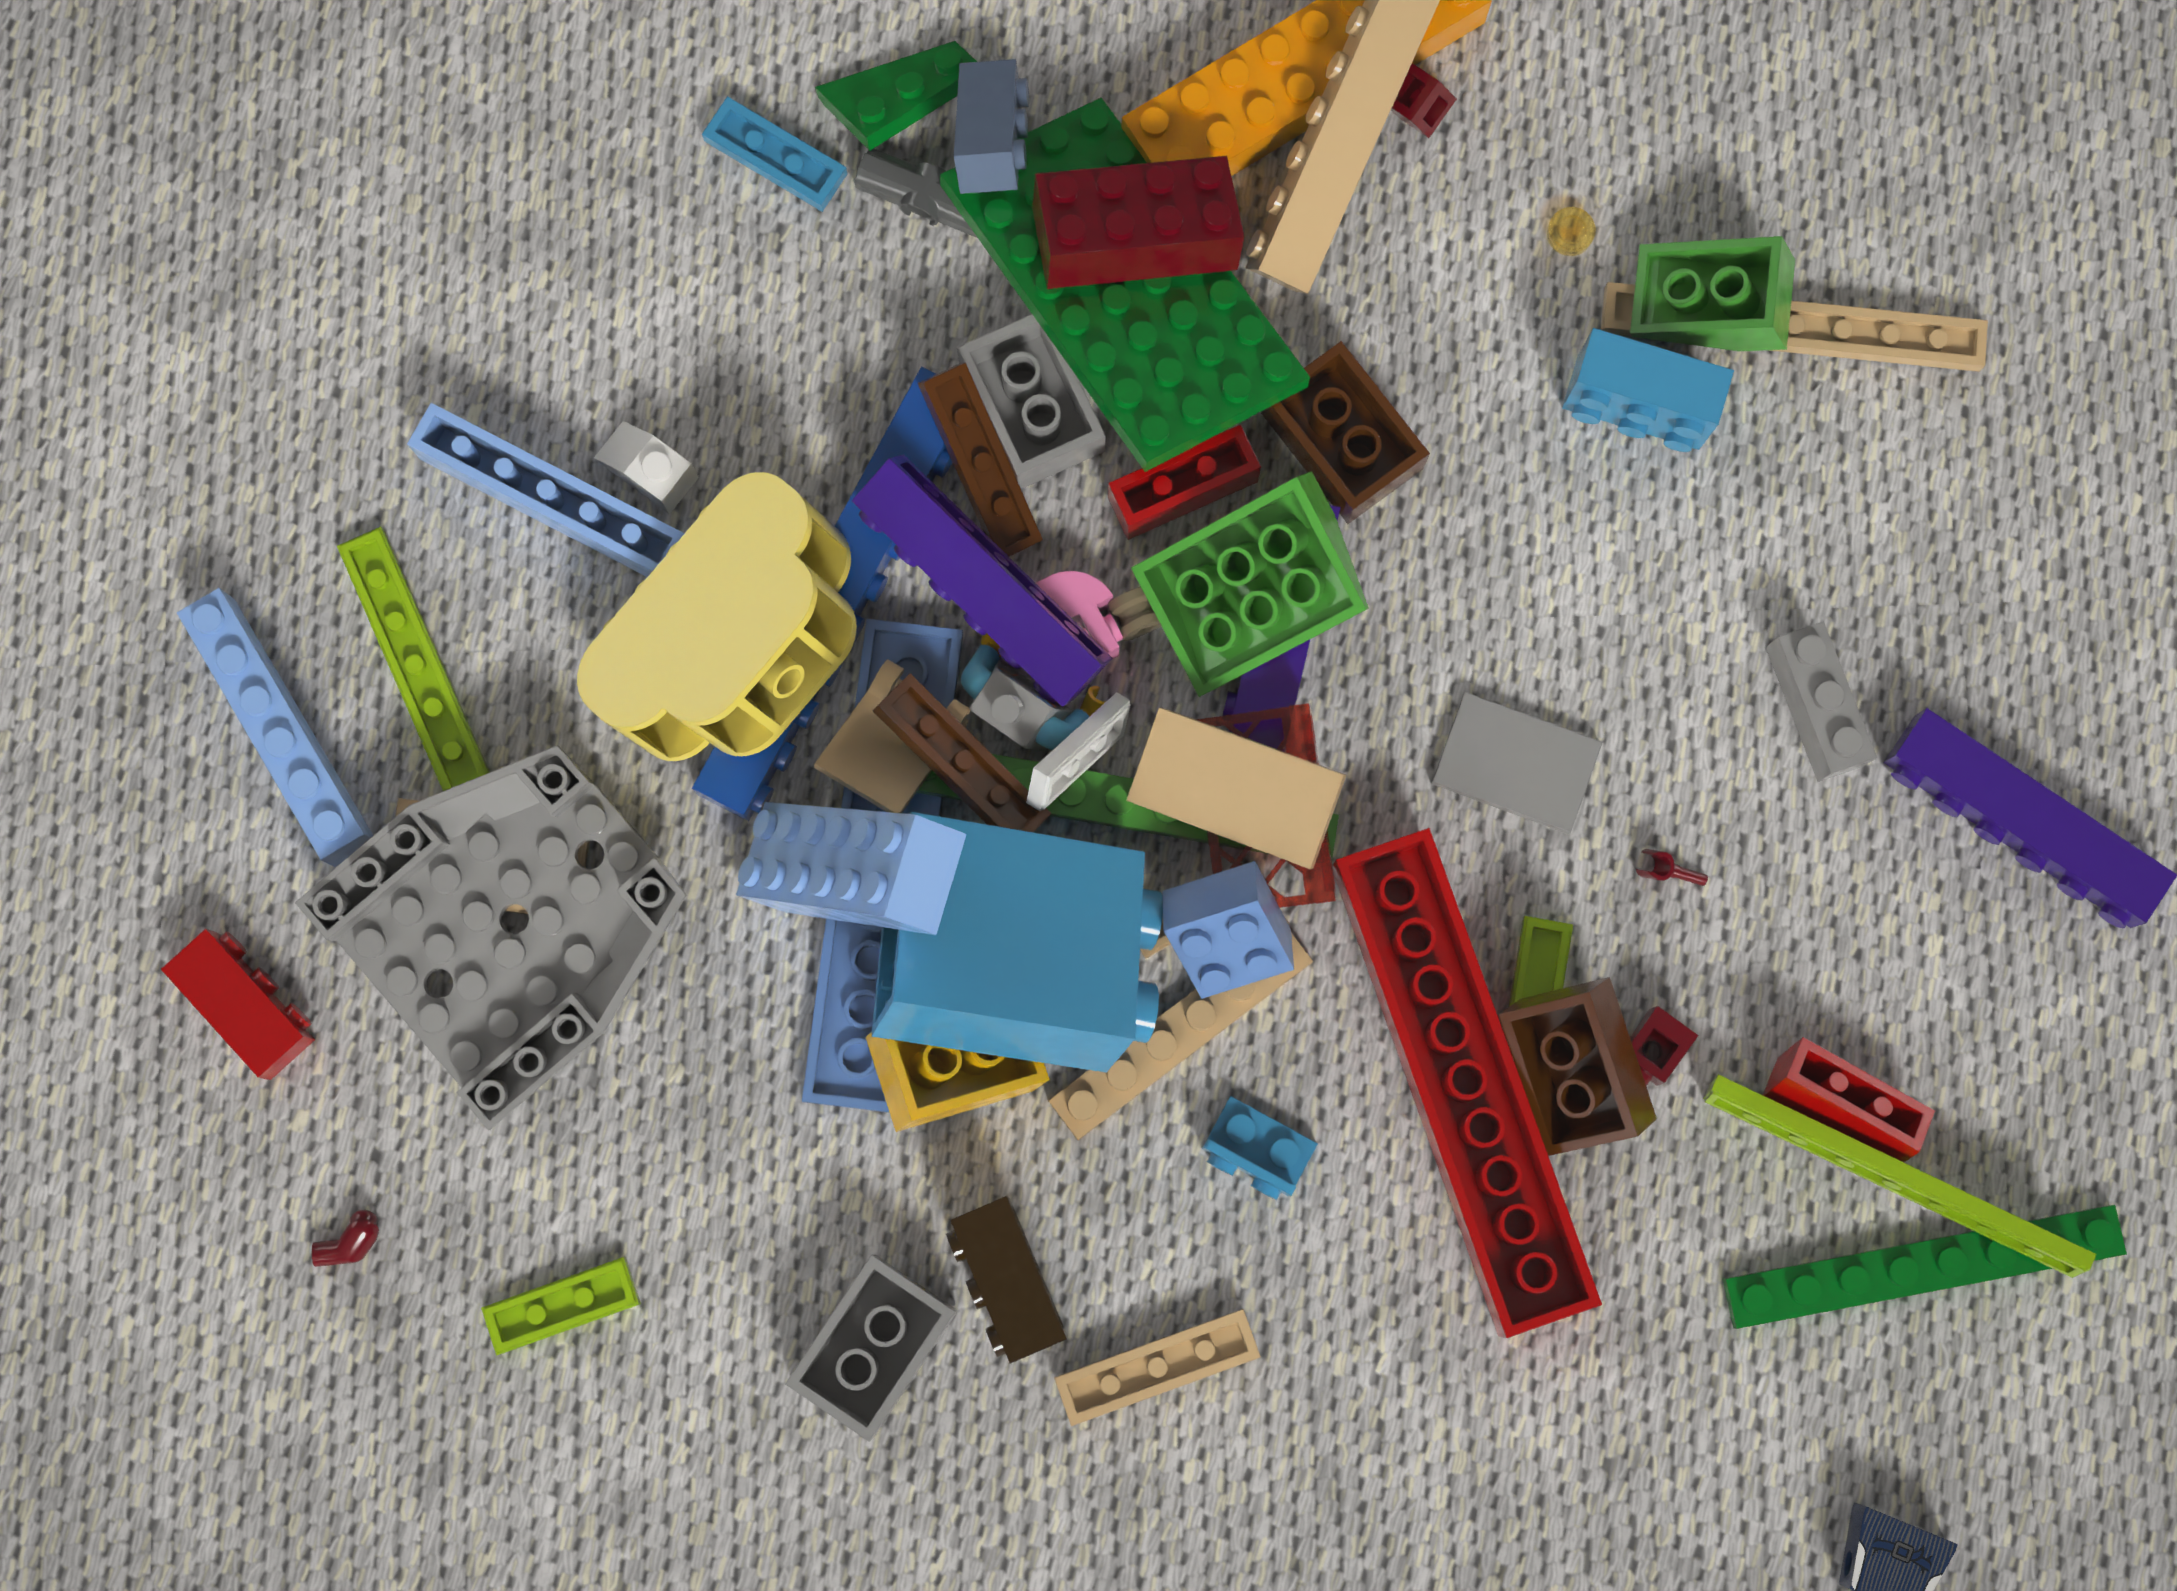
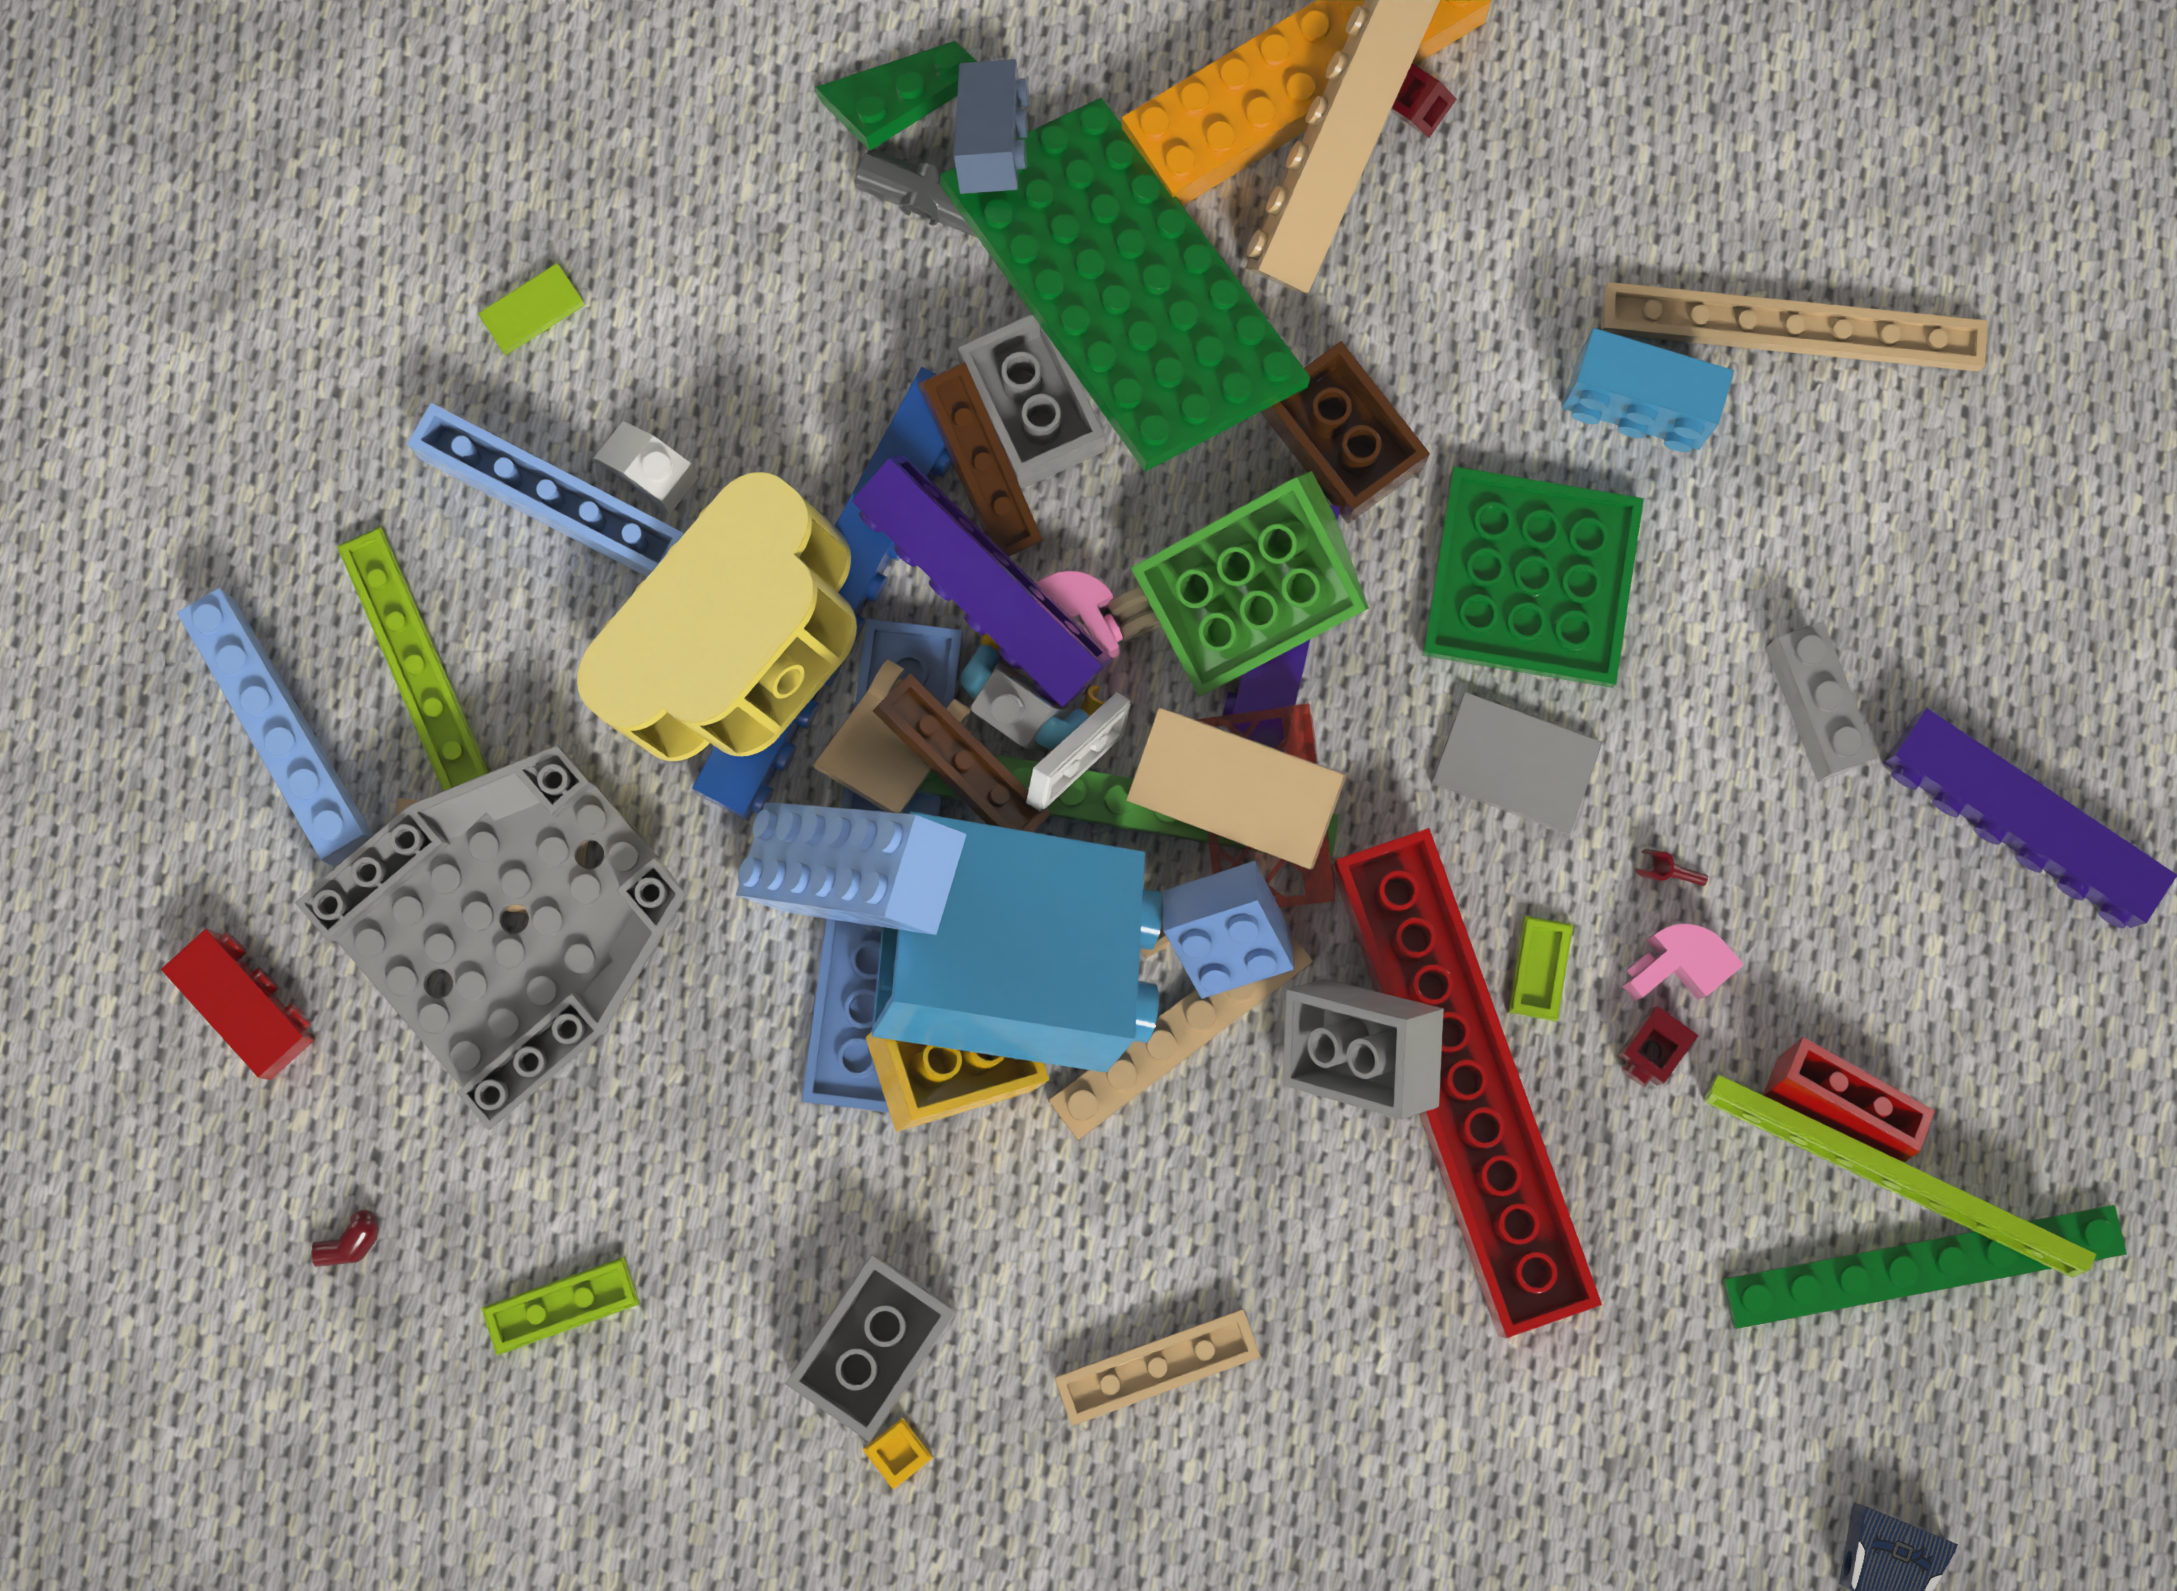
dark azure plate [702,96,848,212] -> none
dark brown brick [946,1196,1068,1364] -> none
dark red brick [1032,156,1245,289] -> none
red brick [1108,424,1261,540] -> none
dark azure bracket [1202,1096,1318,1200] -> none
reddish brown brick [1499,977,1657,1156] -> none
clear yellow tile [1547,207,1596,256] -> none
bright green slope [1630,236,1795,351] -> none
none -> lime tile [477,263,585,356]
none -> yellow tile [862,1417,933,1490]
none -> light grey brick [1283,979,1444,1120]
none -> green plate [1422,466,1644,688]
none -> bright pink brick [1622,924,1744,1001]

